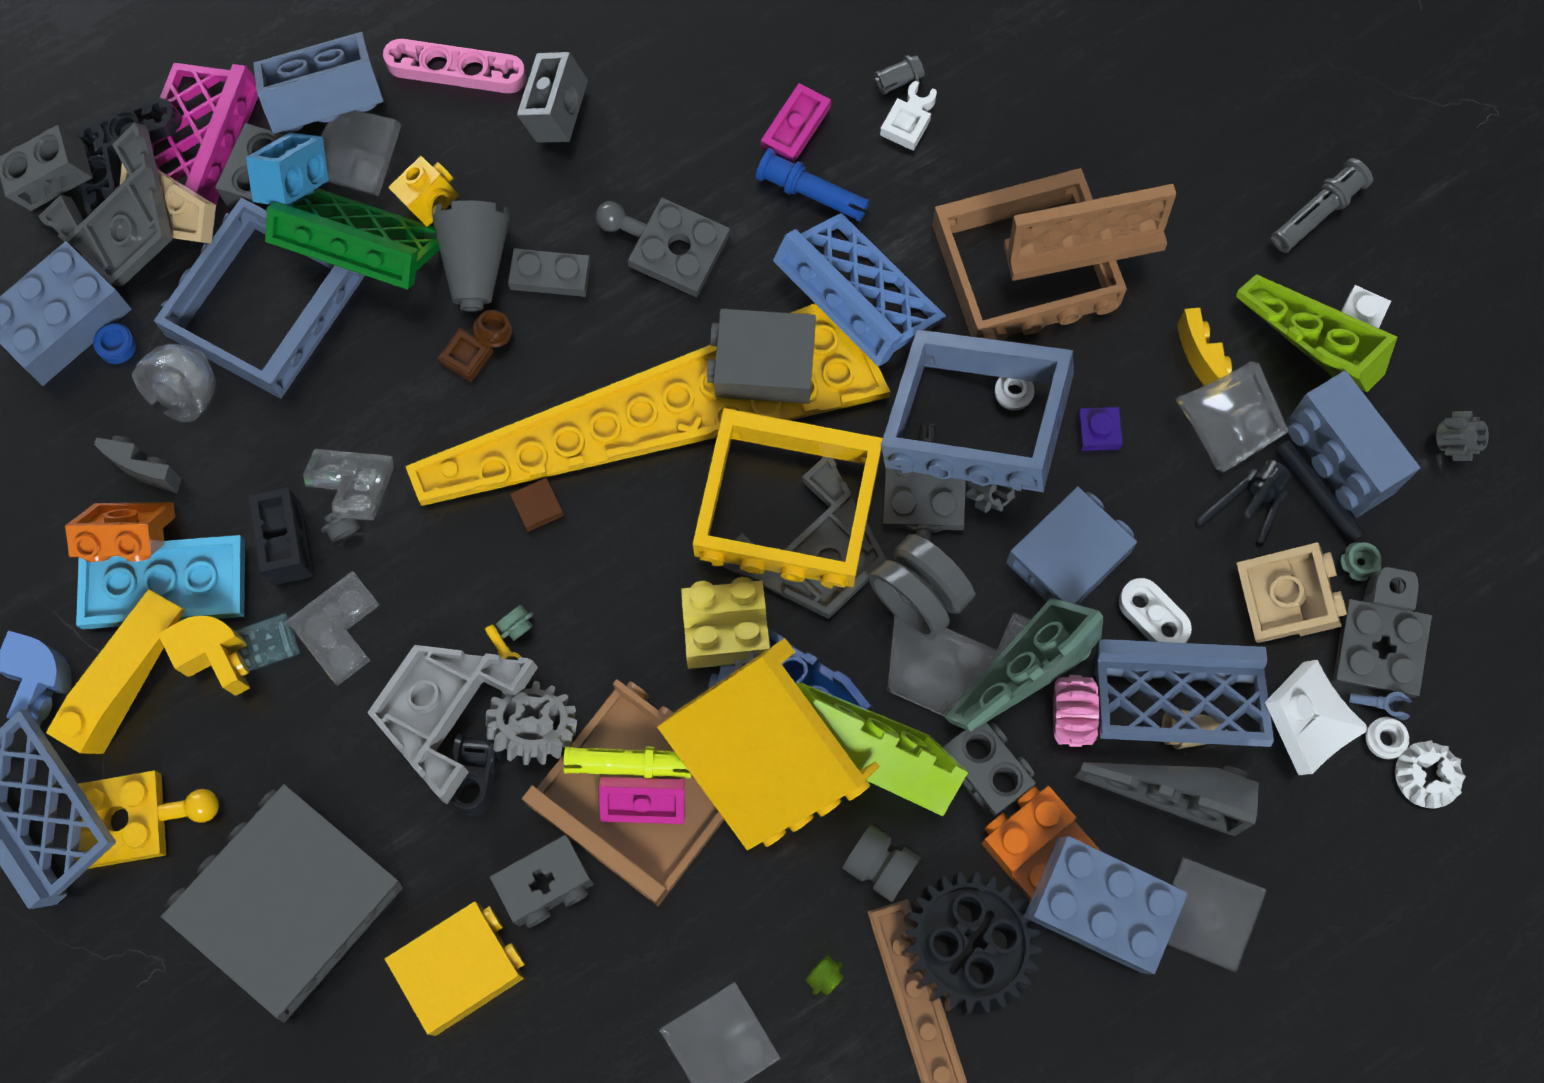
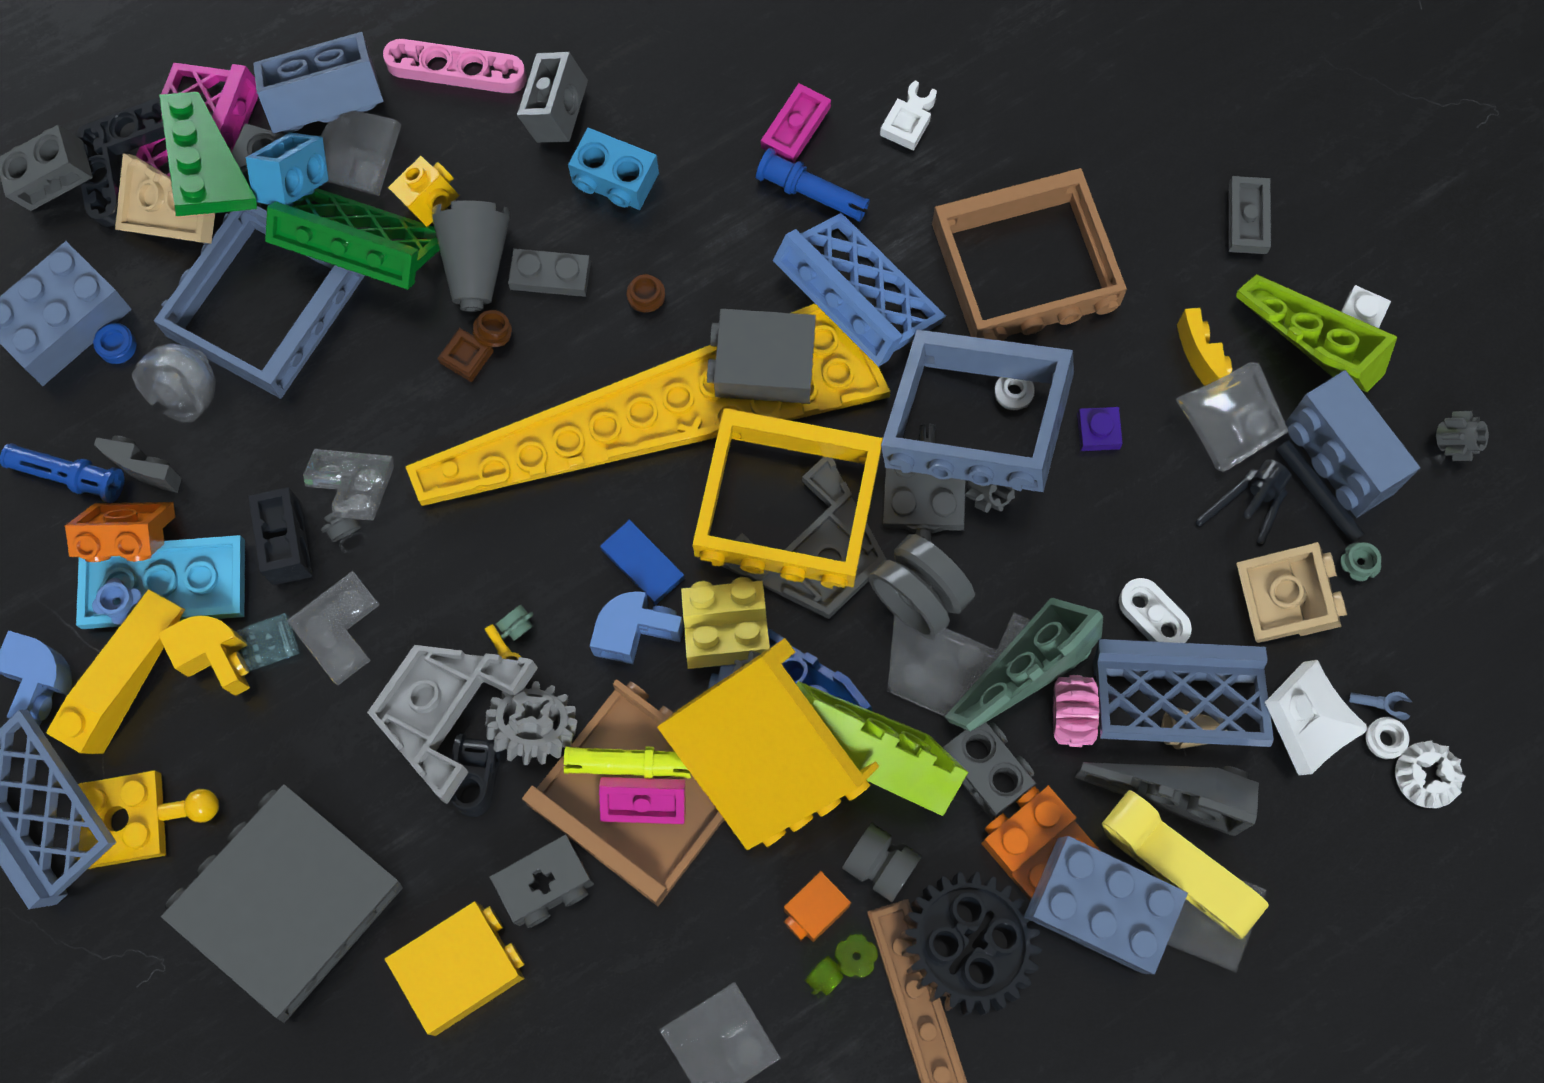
dark grey wing [39,122,173,286] -> none
reddish brown tile [510,478,564,532] -> none
dark grey plate [596,197,730,298] -> none
dark grey pin [874,55,925,95] -> none
medium nougat fence [1004,184,1177,281] -> none
sand blue brick [1006,487,1137,605] -> none
dark grey pin [1271,158,1373,253] -> none
dark grey plate [1332,567,1432,697] -> none
none -> blue pin [0,443,124,503]
none -> medium blue plate [92,578,142,625]
none -> green wing [159,92,257,216]
none -> dark azure brick [568,128,659,210]
none -> medium blue brick [590,591,684,664]
none -> blue tile [600,519,685,606]
none -> reddish brown plate [627,274,665,313]
none -> orange brick [783,871,851,942]
none -> clear neon green plate [835,934,878,977]
none -> light yellow beam [1102,790,1269,940]
none -> dark grey plate [1229,176,1271,254]

